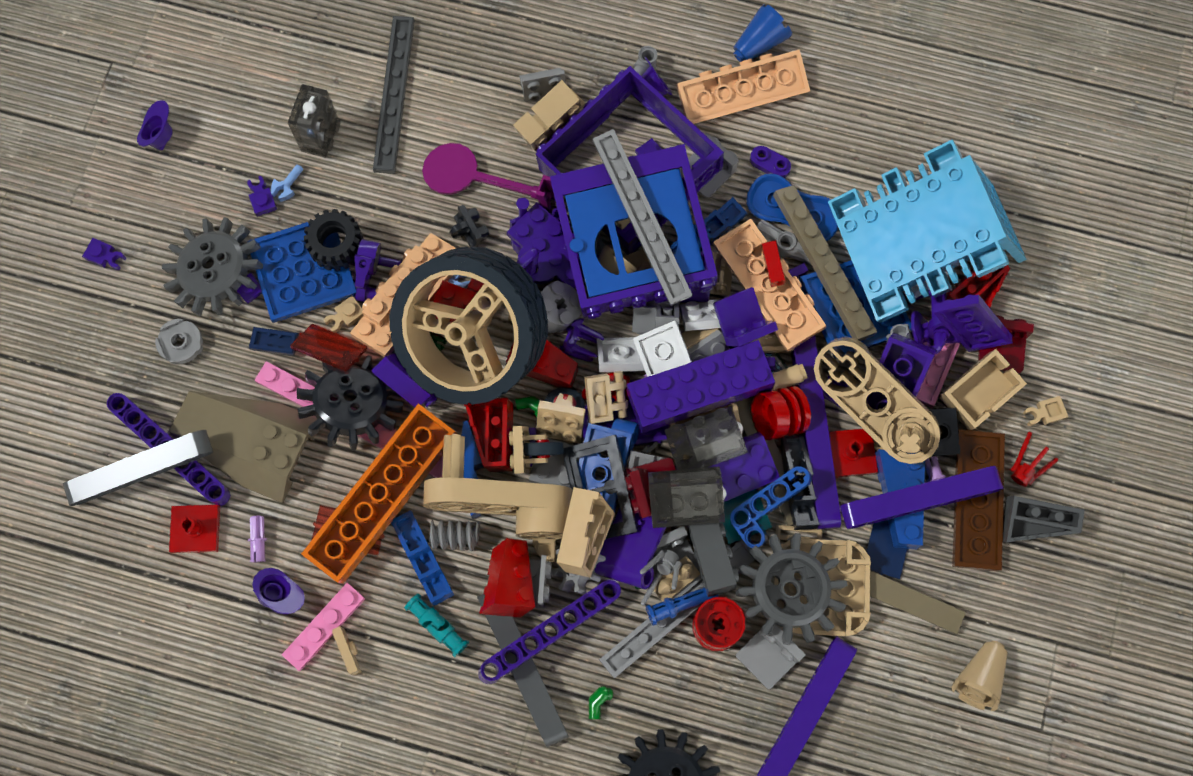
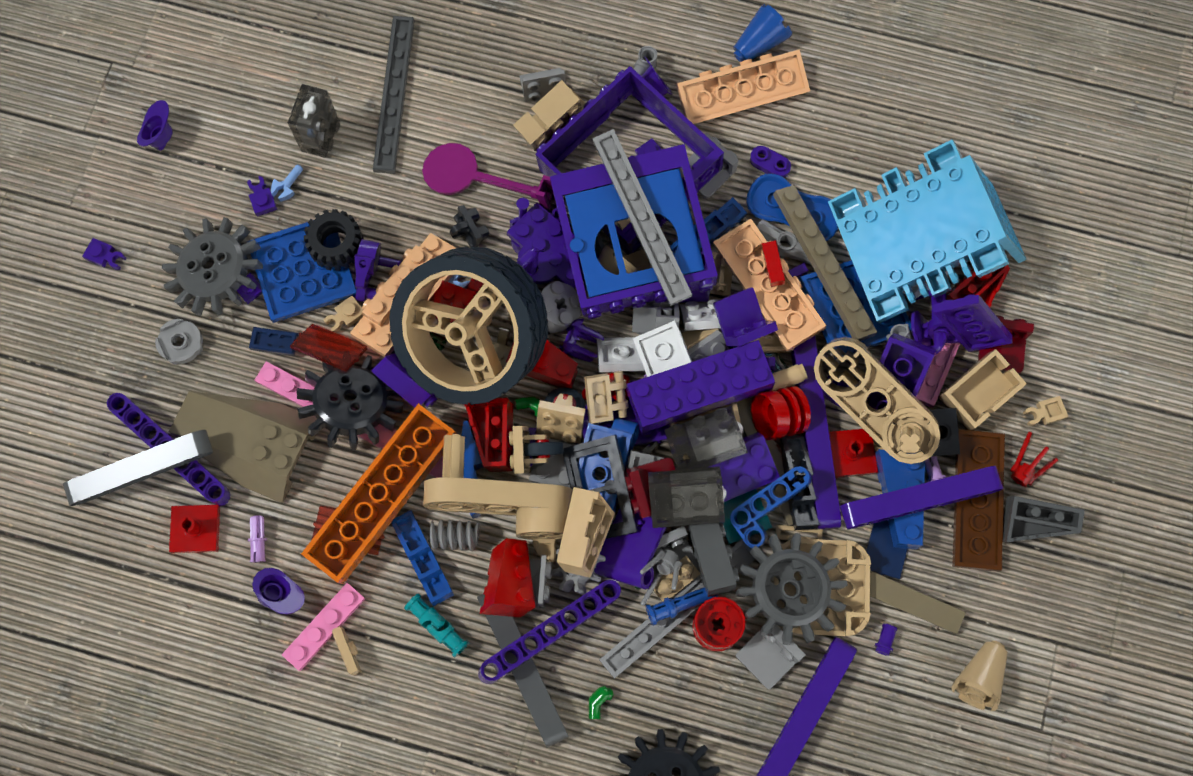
none -> dark tan plate [492,327,511,369]
none -> dark purple pin [874,624,898,656]

